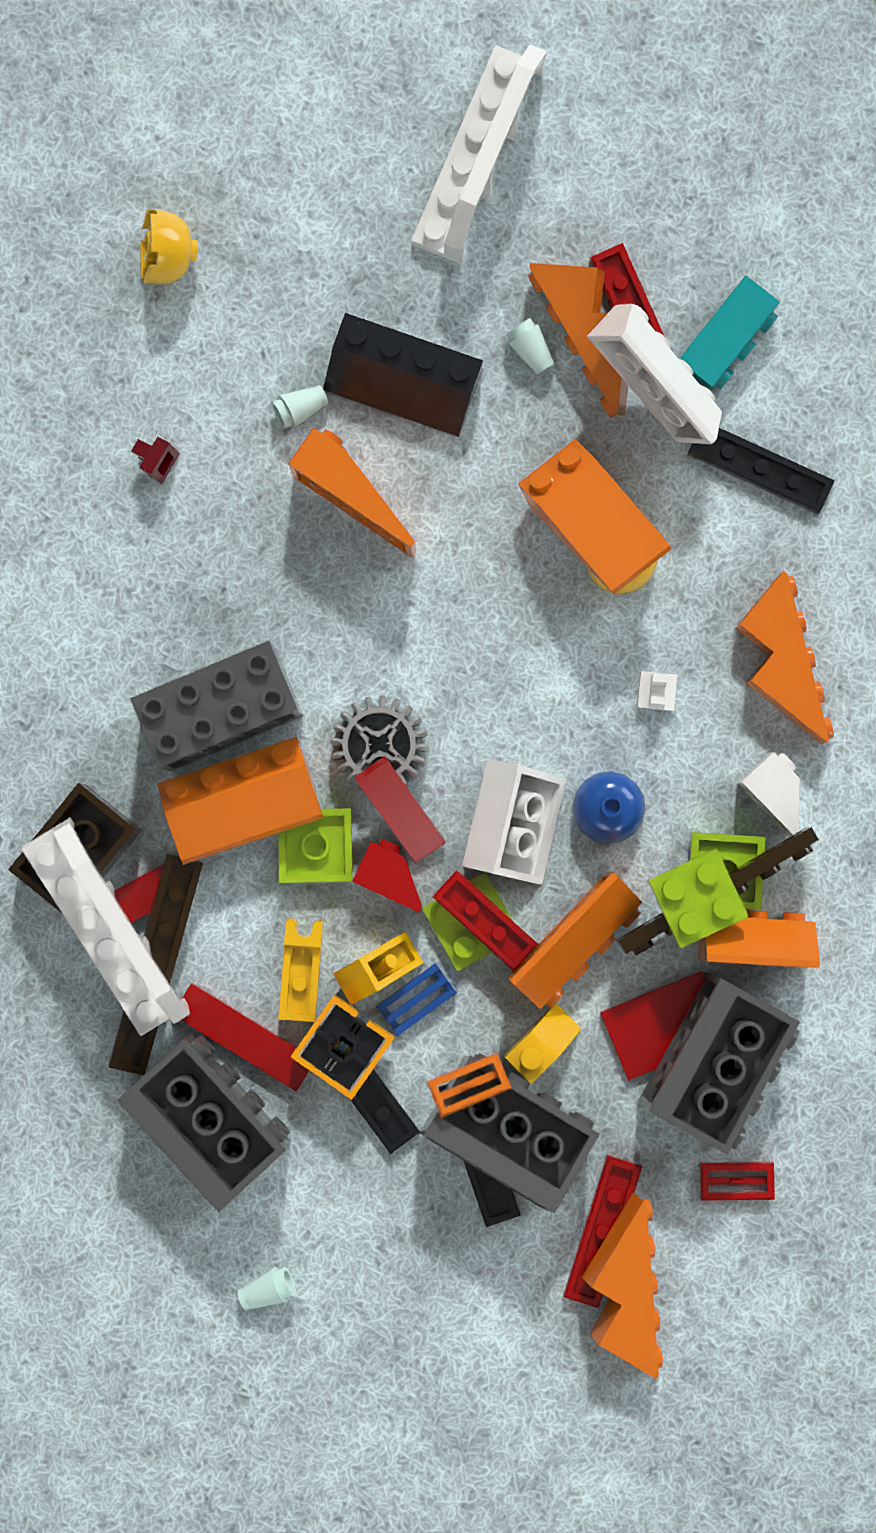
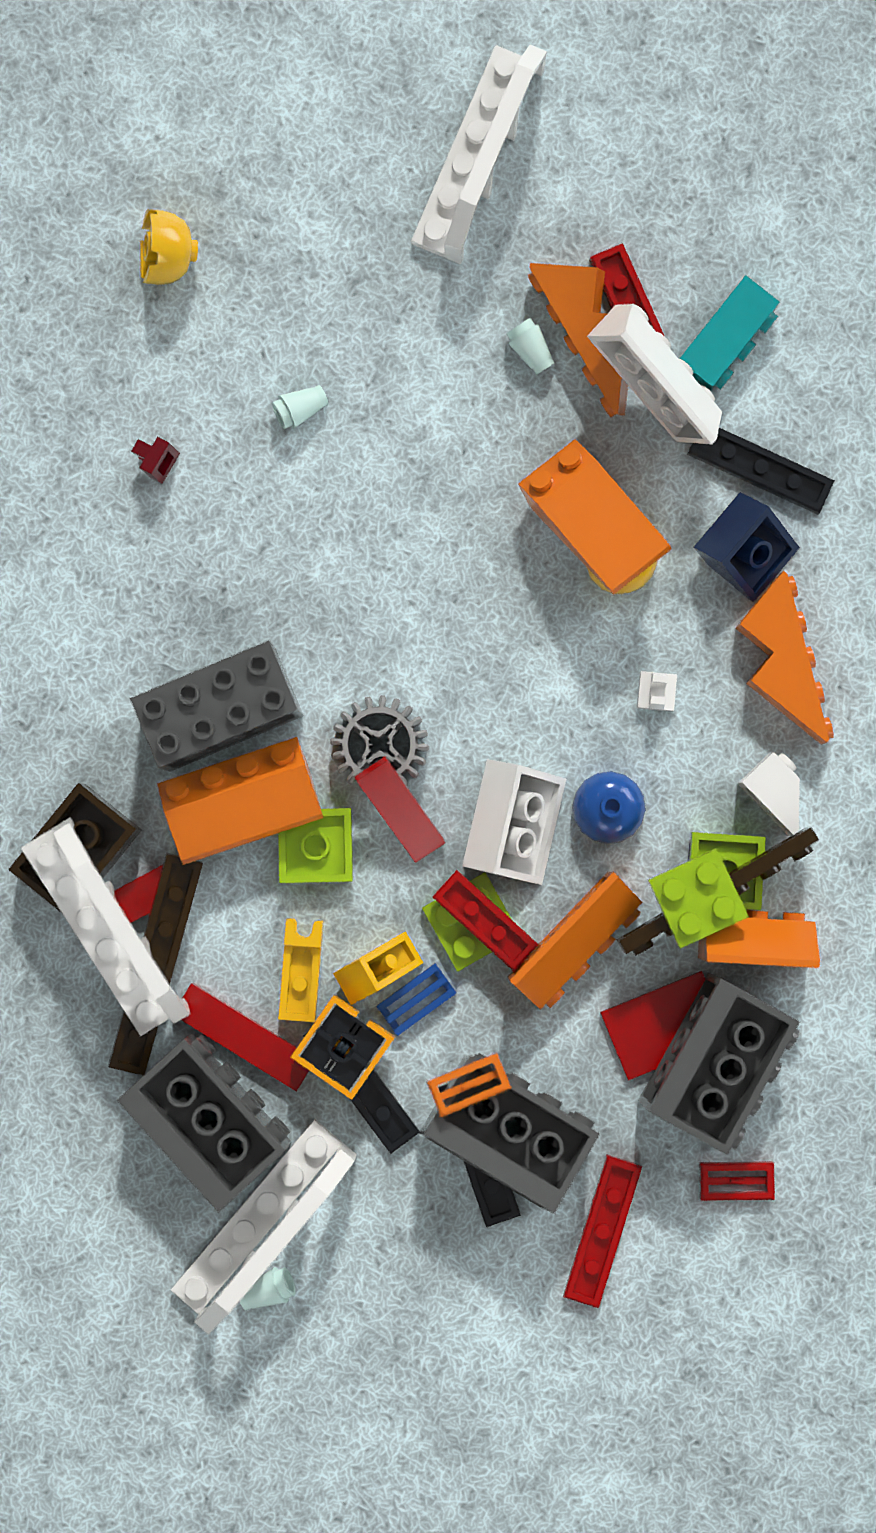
orange slope [288,427,416,558] -> none
black slope [323,313,483,437] -> none
red slope [352,838,423,912] -> none
yellow slope [504,1003,581,1084] -> none
orange slope [582,1193,663,1379] -> none
none -> white plate [171,1119,357,1335]
none -> dark blue slope [694,492,800,603]

